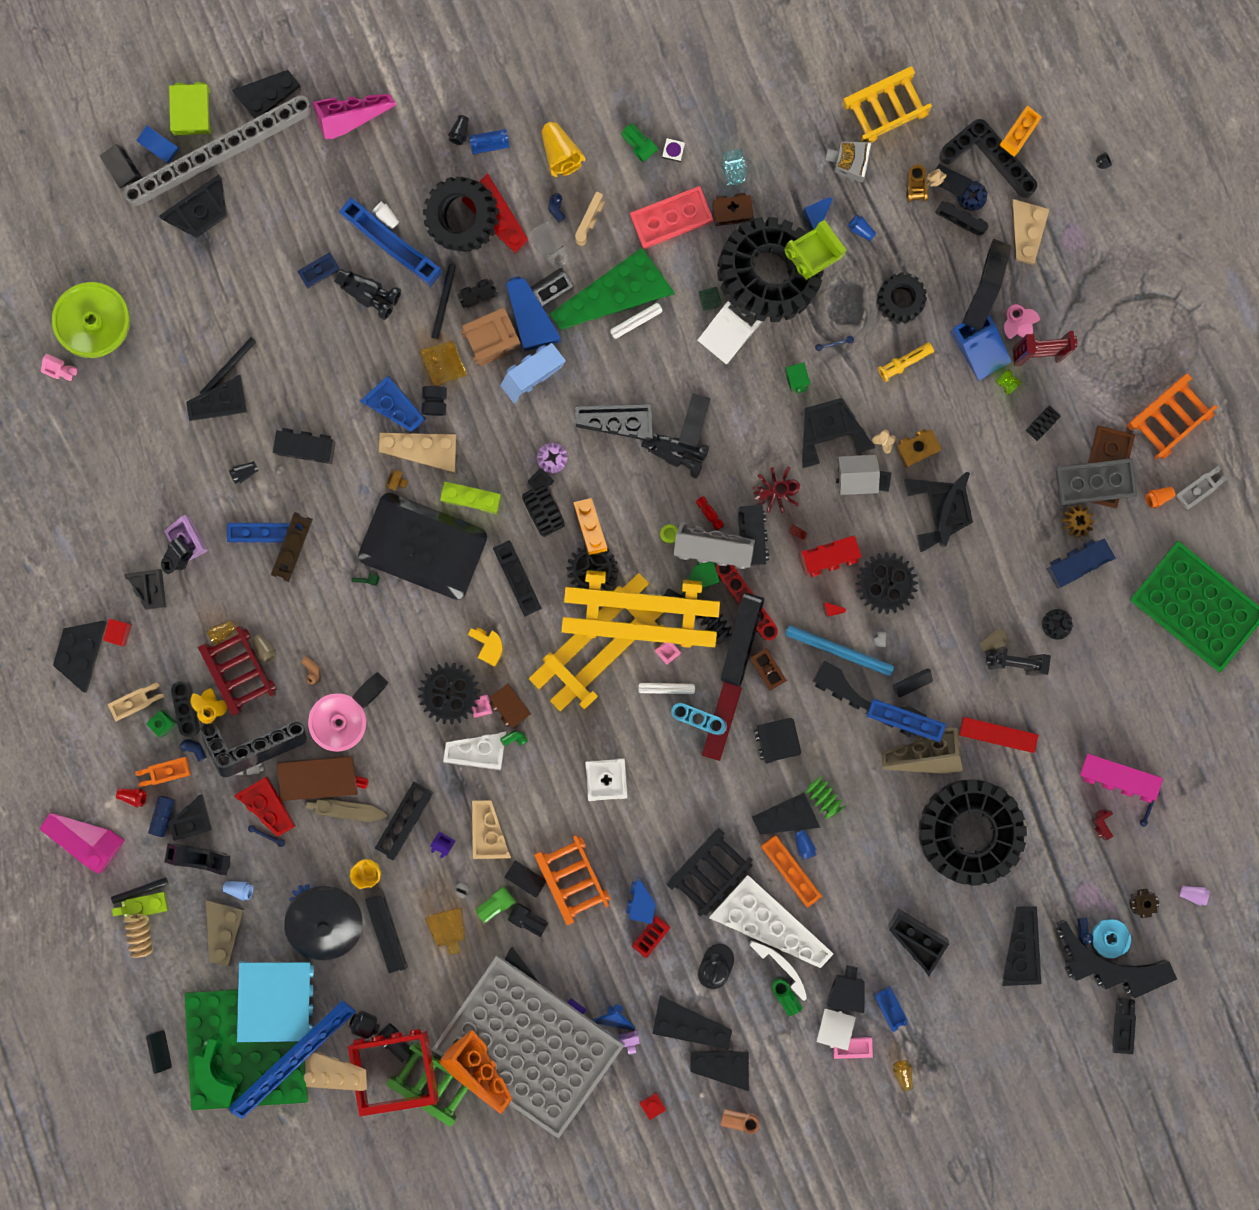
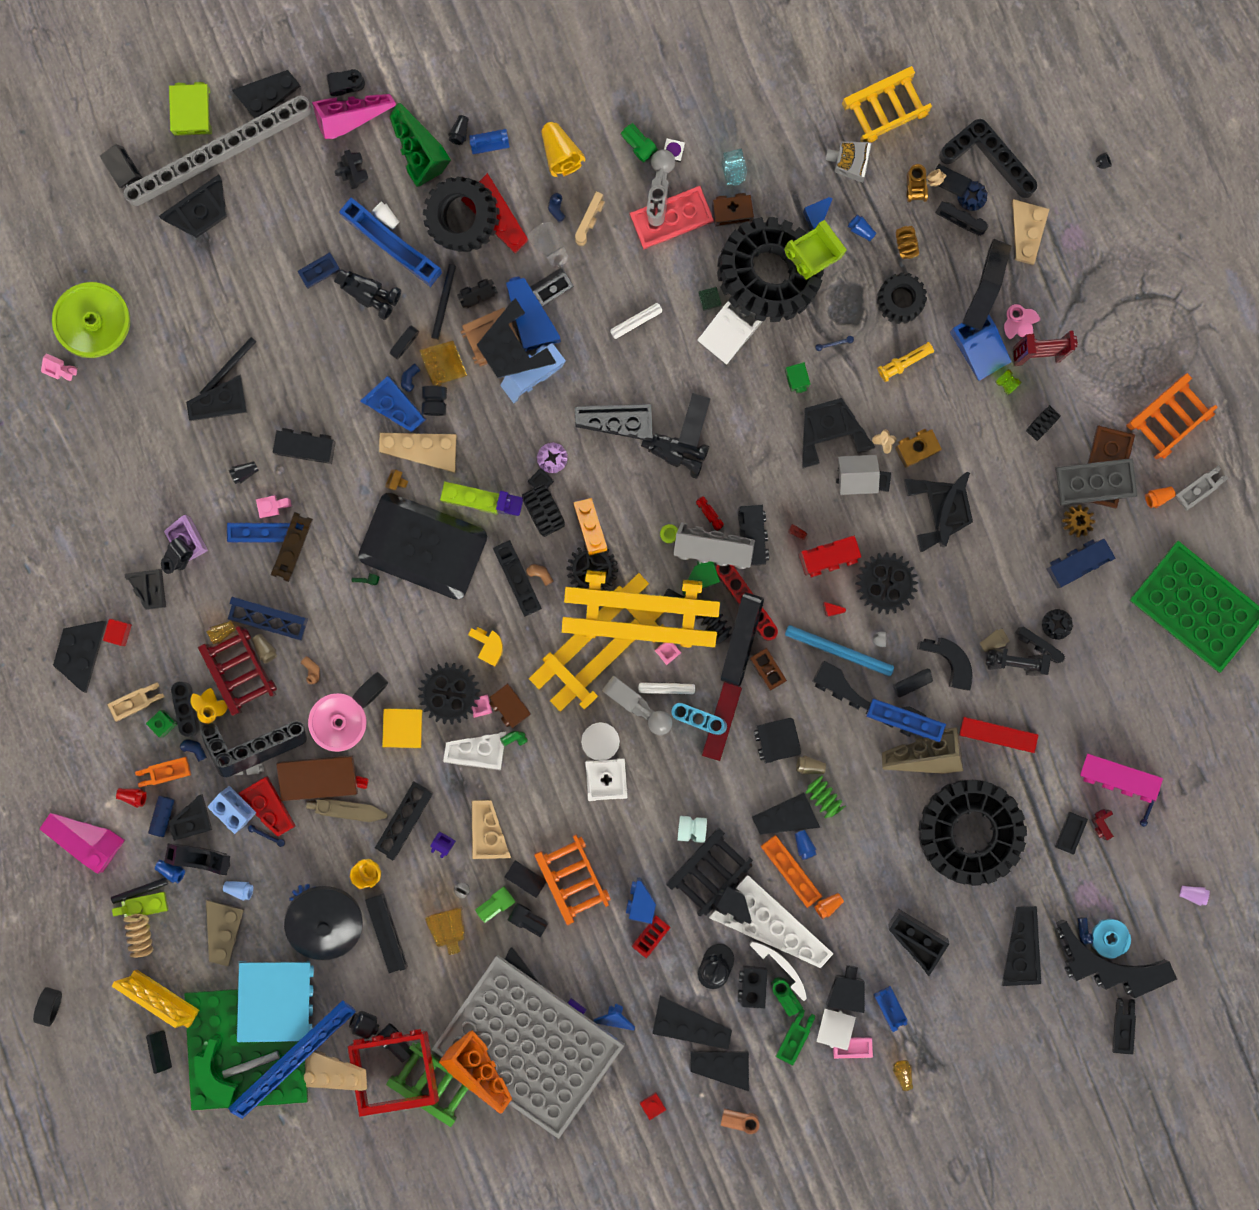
blue slope [136,125,179,164] -> none
green wing [549,248,675,330] -> none
lavender tile [619,1030,640,1054] -> none
dark red animal [753,466,800,513] -> none
light orange plate [999,105,1042,156] -> none
dark brown brick [1129,889,1159,918] -> none
none -> black tyre [33,987,62,1027]
none -> yellow fence [112,969,200,1028]
none -> blue cone [155,860,185,883]
none -> light blue brick [208,786,256,834]
none -> light grey bar [222,1051,280,1078]
none -> dark blue fence [228,597,308,641]
none -> bright pink plate [256,495,292,519]
none -> black piece [327,69,365,96]
none -> black hips [334,150,368,189]
none -> yellow tile [382,709,423,748]
none -> black beam [389,325,419,360]
none -> green wedge [390,103,451,187]
none -> dark blue arm [401,363,421,392]
none -> black wing [477,298,556,378]
none -> dark purple slope [496,491,523,516]
none -> medium nougat arm [526,564,554,586]
none -> white tile [581,722,620,761]
none -> light grey beam [602,675,672,735]
none -> light grey beam [647,149,675,226]
none -> light aqua wheel [678,816,707,843]
none -> black slope [713,883,752,924]
none -> black brick [738,966,768,1009]
none -> green hinge [775,1009,816,1066]
none -> dark tan cone [796,756,826,775]
none -> orange cone [814,893,844,919]
none -> pearl gold gear [896,226,920,259]
none -> black arch [917,638,972,691]
none -> black hinge [1015,627,1065,663]
none -> black tile [1055,812,1088,855]

